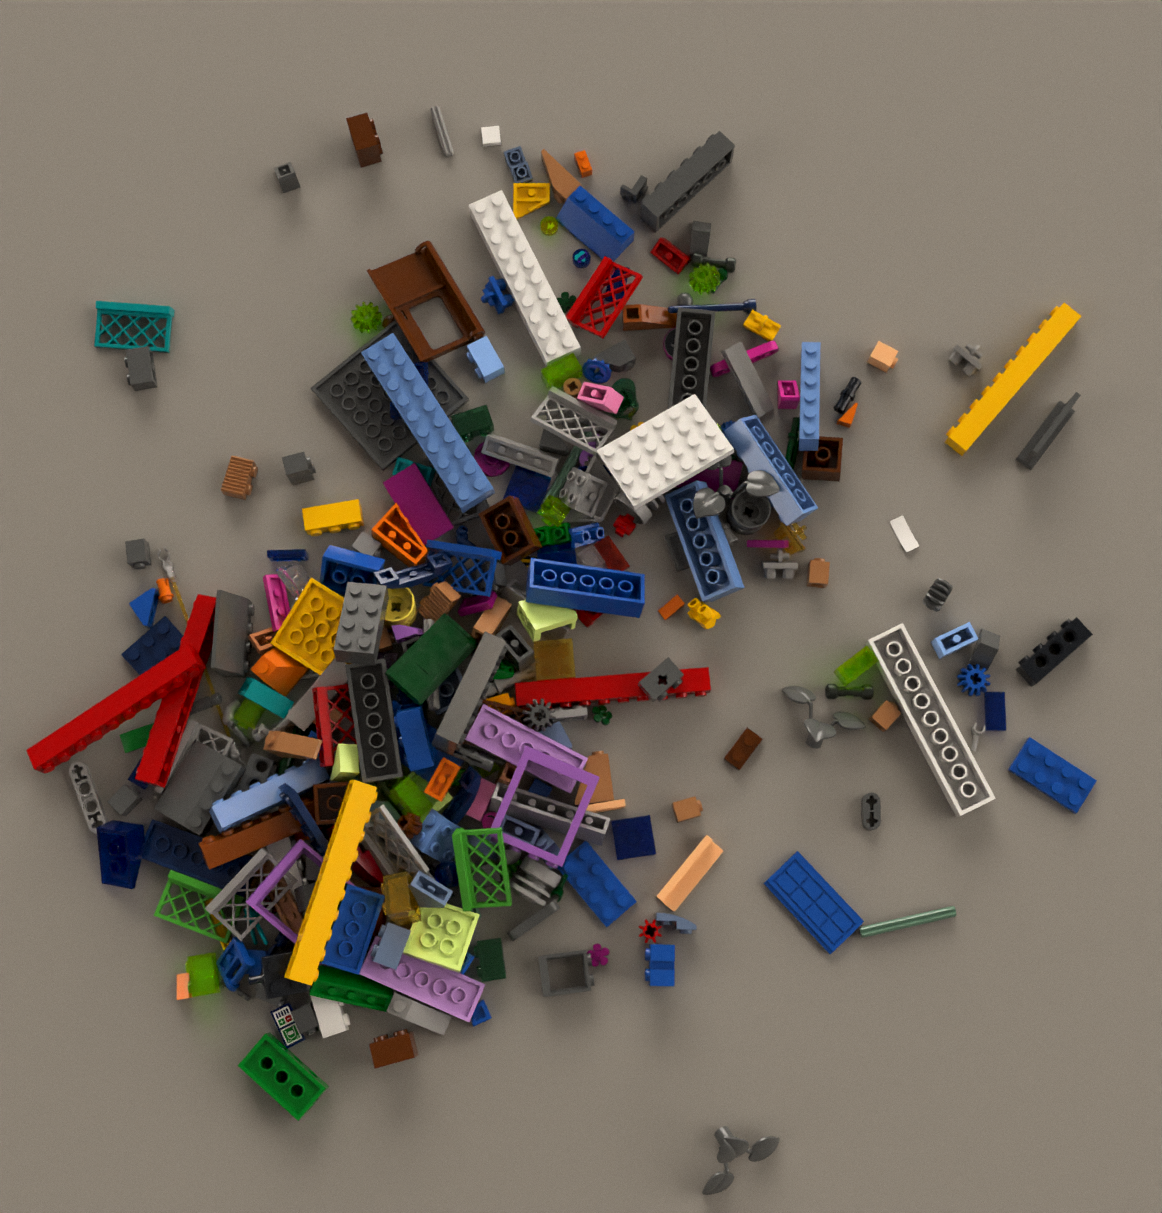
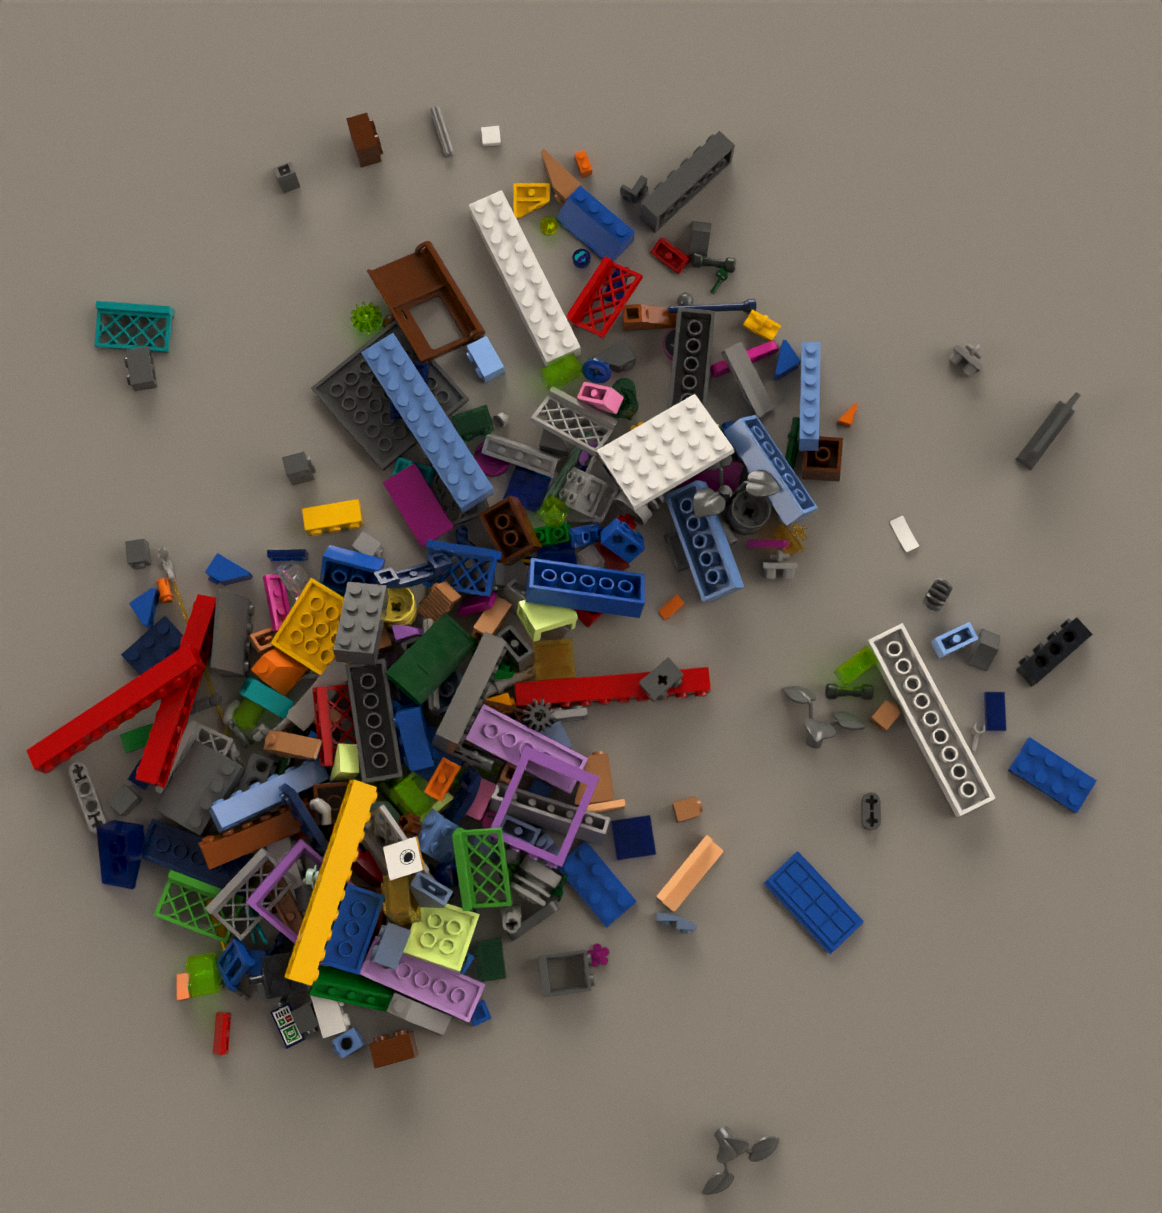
medium nougat brick [221,455,258,500] -> none
green brick [238,1032,329,1121] -> none
orange wedge [371,502,428,568] -> none
blue hips [481,276,514,315] -> none
sand blue slope [503,146,533,183] -> none
dark green plant [557,292,577,313] -> none
medium nougat wheel [563,378,582,399] -> none
dark green plant [592,705,612,726] -> none
red gear [638,919,662,943] -> none
blue brick [645,944,675,986] -> none
yellow hips [687,598,721,629] -> none
clear neon green gear [689,263,720,295] -> none
reddish brown plate [724,727,763,770] -> none
dark pink slope [777,381,800,409] -> none
medium nougat brick [806,558,830,588] -> none
black pin [833,377,862,414] -> none
sand green axle [859,906,957,937] -> none
light nougat brick [867,341,898,373] -> none
yellow brick [945,303,1081,456] -> none
blue gear [957,664,991,697] -> none
none -> blue slope [205,553,253,586]
none -> red slope [213,1012,231,1055]
none -> light aqua plate [306,865,319,889]
none -> light grey arm [310,798,332,825]
none -> medium blue brick [332,1027,366,1058]
none -> white sticker [383,836,425,881]
none -> light grey hinge [493,412,509,429]
none -> light grey piece [500,904,522,933]
none -> blue brick [600,518,645,563]
none -> blue slope [773,339,801,381]

